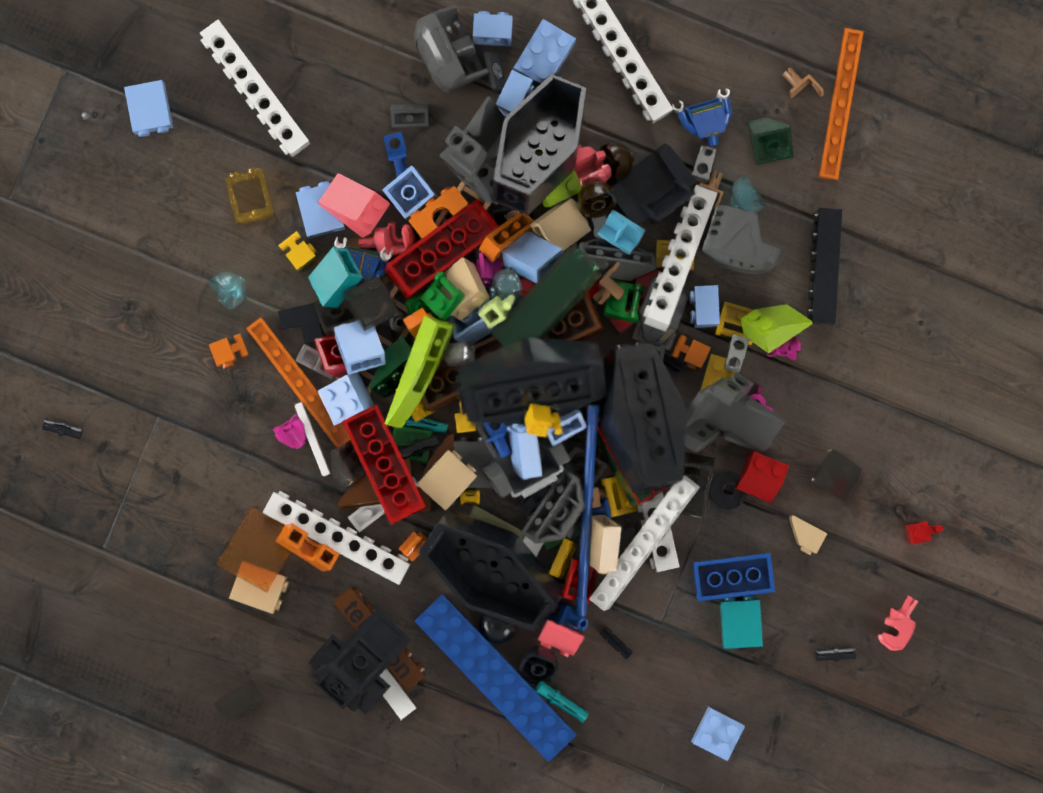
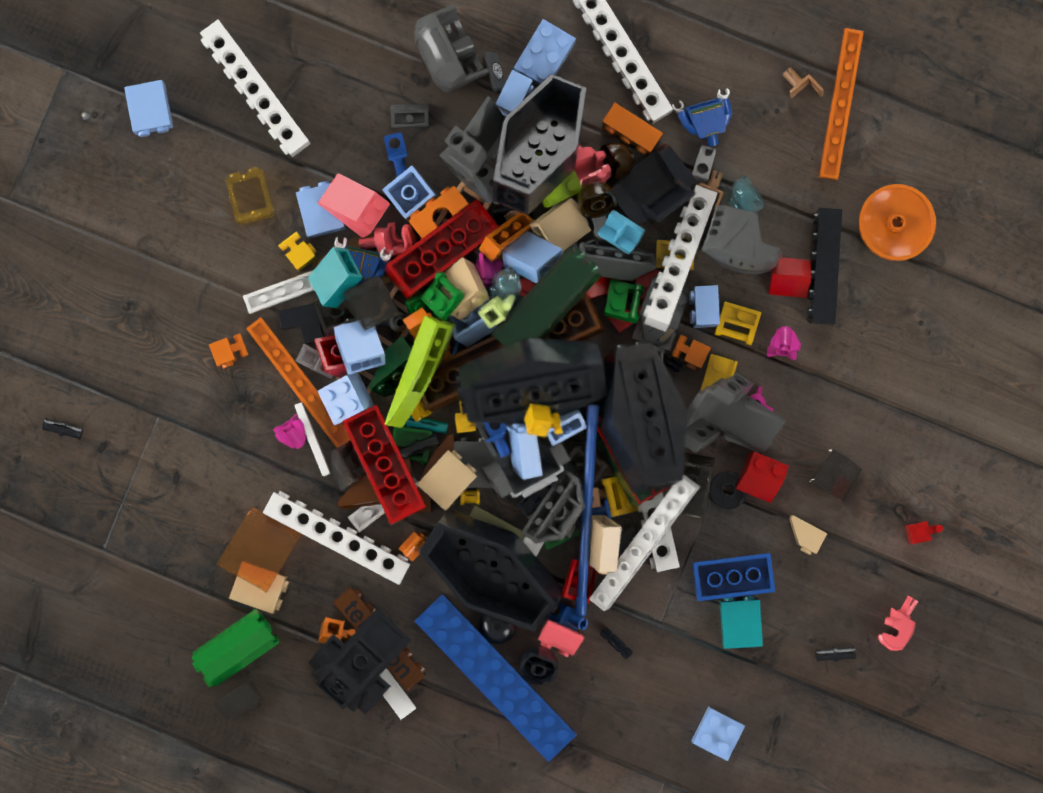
clear light blue cylinder [209,271,246,310] -> none
orange arch [276,523,339,572] -> none
clear slope [444,342,475,367] -> none
light blue brick [473,11,513,47] -> none
teal pin [535,681,589,723] -> none
yellow plate [549,538,578,580] -> none
medium nougat bracket [593,262,624,305] -> none
light grey leg [724,334,749,373] -> none
lime slope [741,304,812,353] -> none
clear green slope [748,118,793,165] -> none
none -> green brick [191,608,280,687]
none -> white tile [243,270,315,314]
none -> orange brick [318,617,356,643]
none -> orange brick [602,103,663,155]
none -> red slope [768,257,811,298]
none -> orange dish [858,184,936,261]

